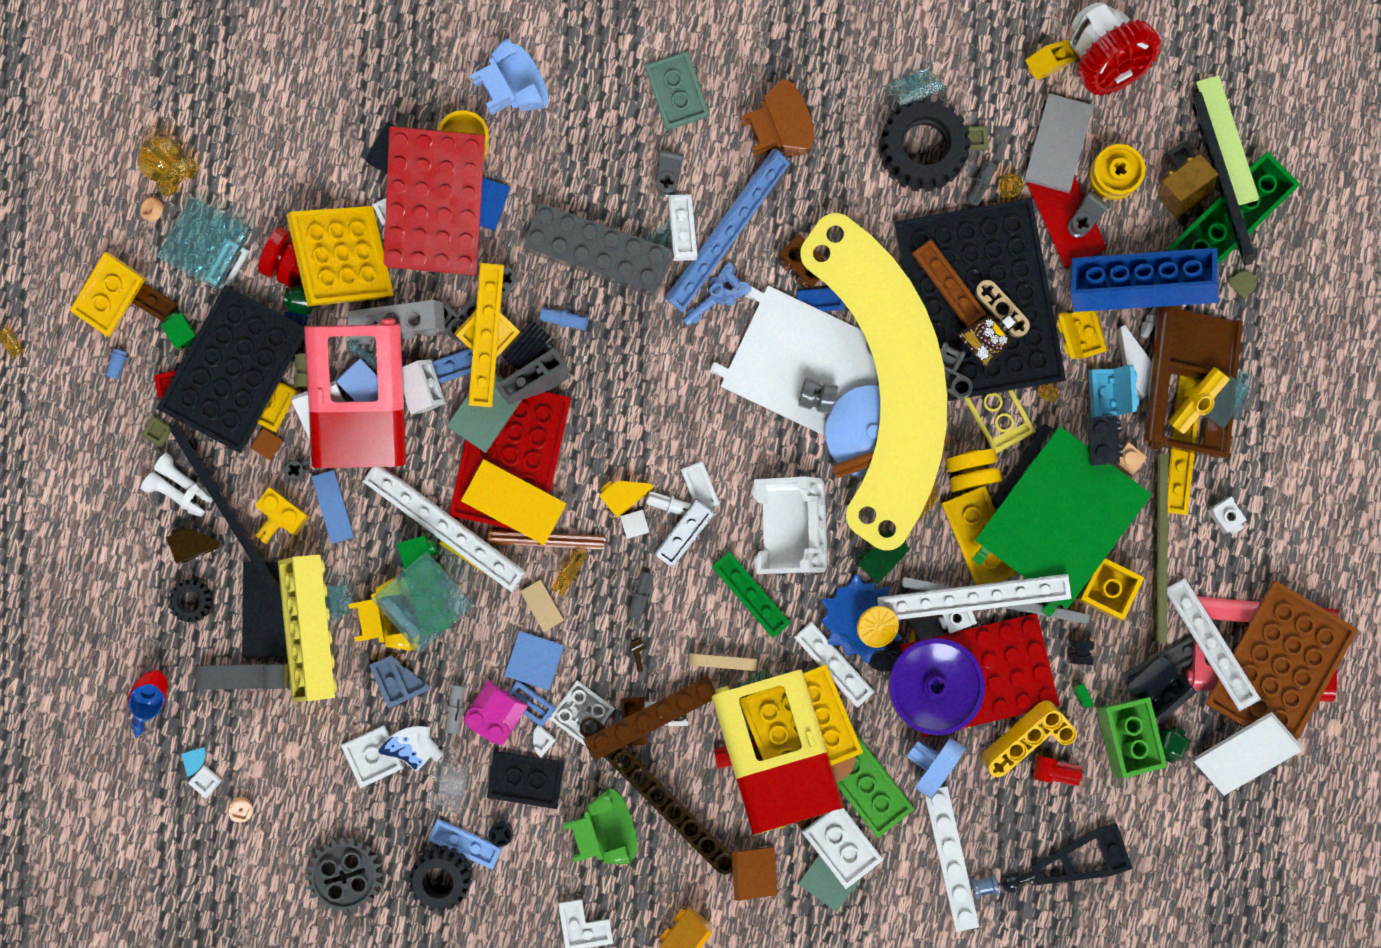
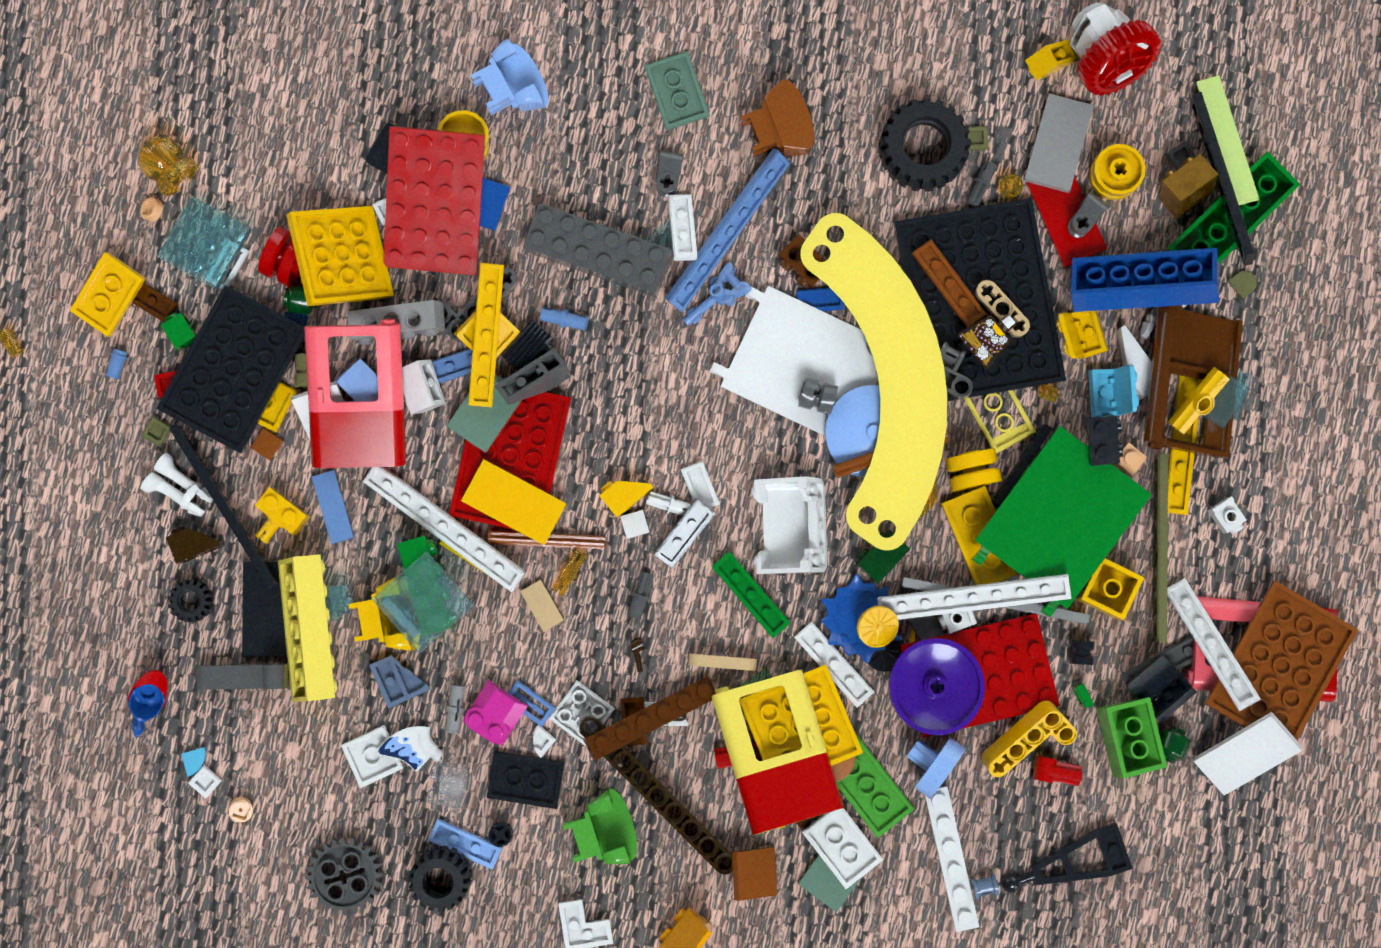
dark grey gear [281,456,312,486] -> none
clear light blue tile [346,340,377,371] -> none
medium blue tile [504,631,564,691] -> none
clear light blue tile [886,69,945,106] -> none

